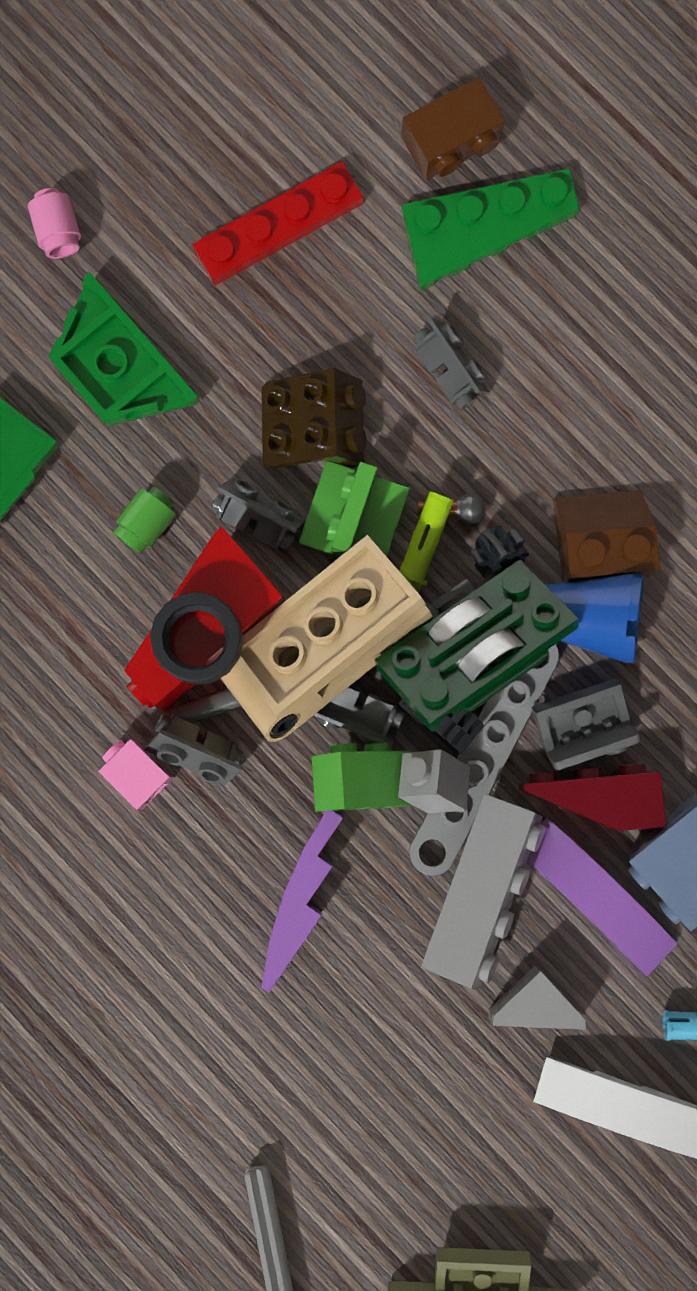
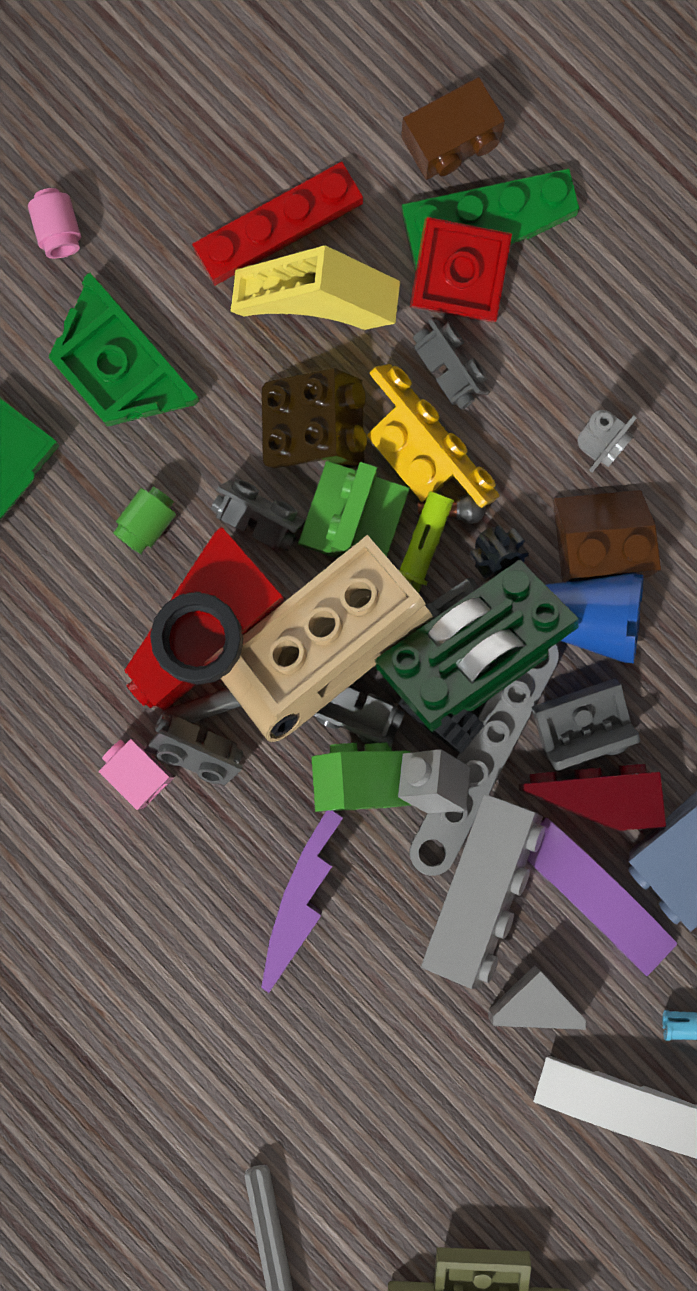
none -> light yellow arch [231,245,400,330]
none -> yellow bracket [366,364,500,508]
none -> red tile [410,217,512,323]
none -> light grey hinge [577,410,637,473]

